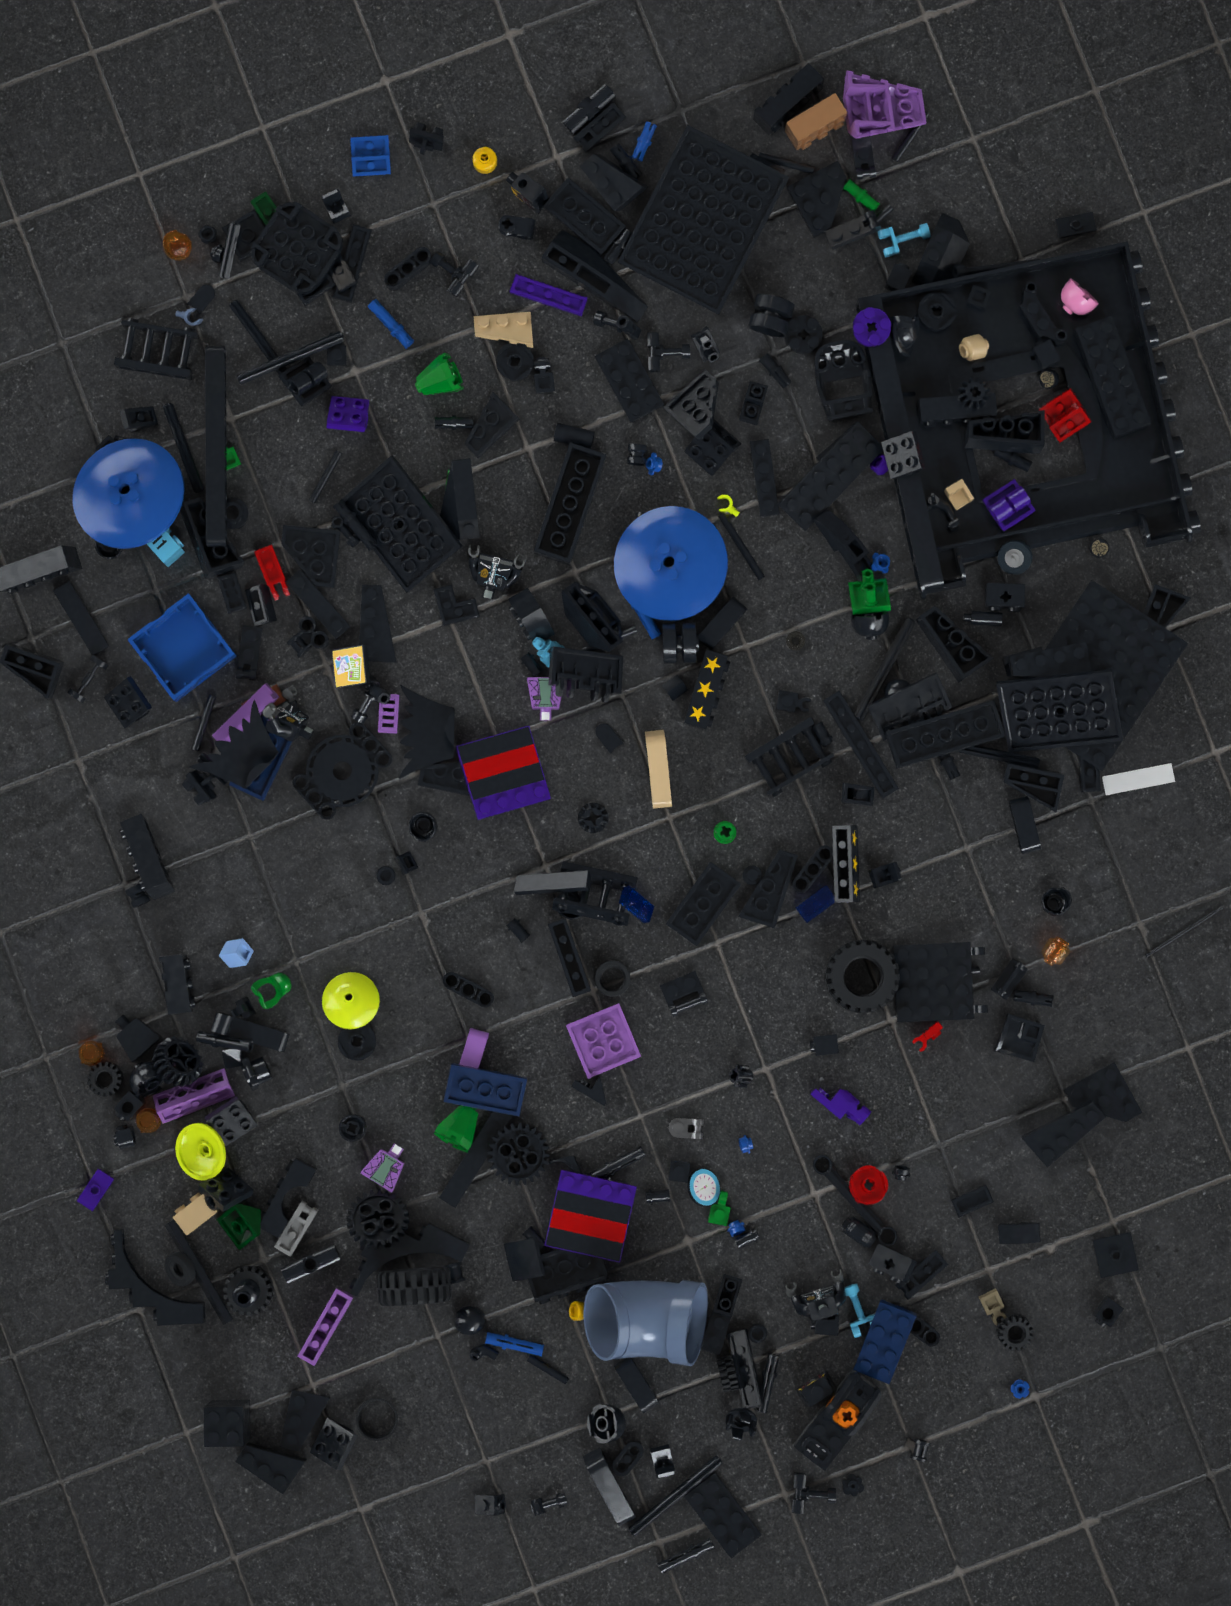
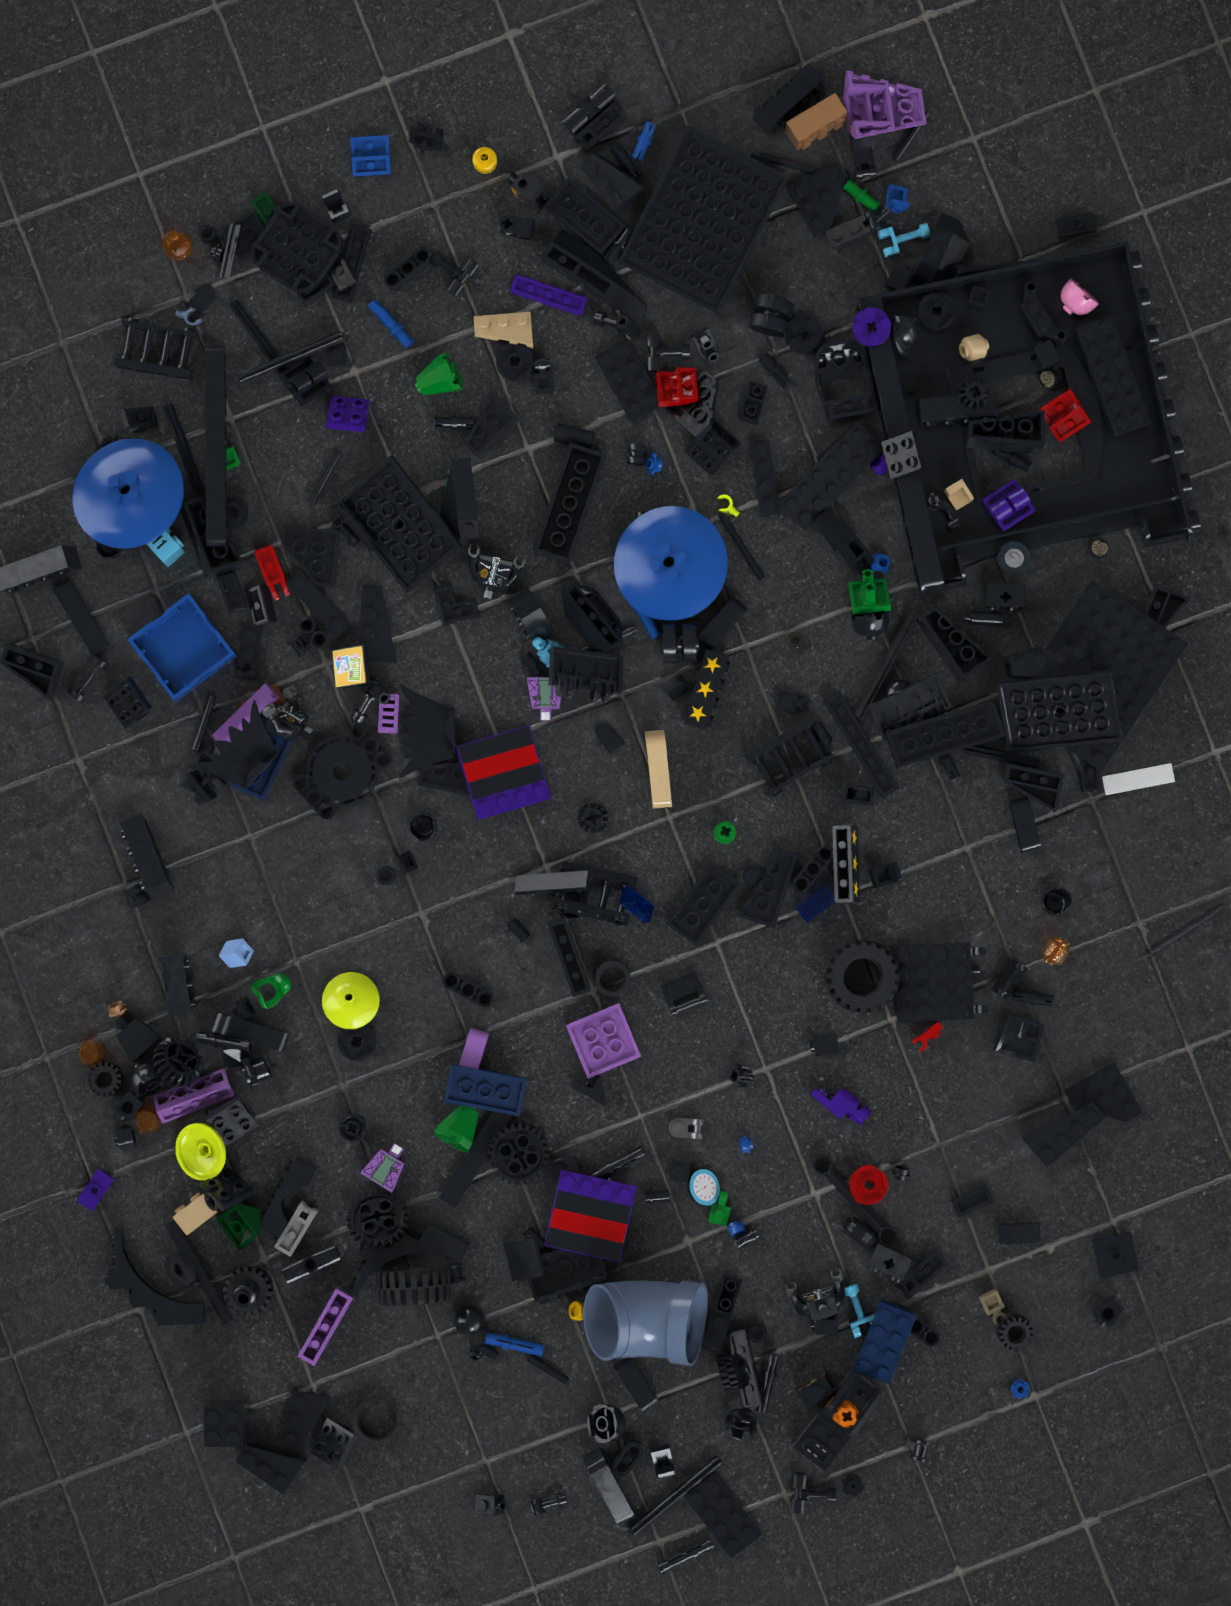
none -> medium nougat plate [108,1001,127,1018]
none -> red slope [655,367,699,407]
none -> blue bracket [885,184,909,213]

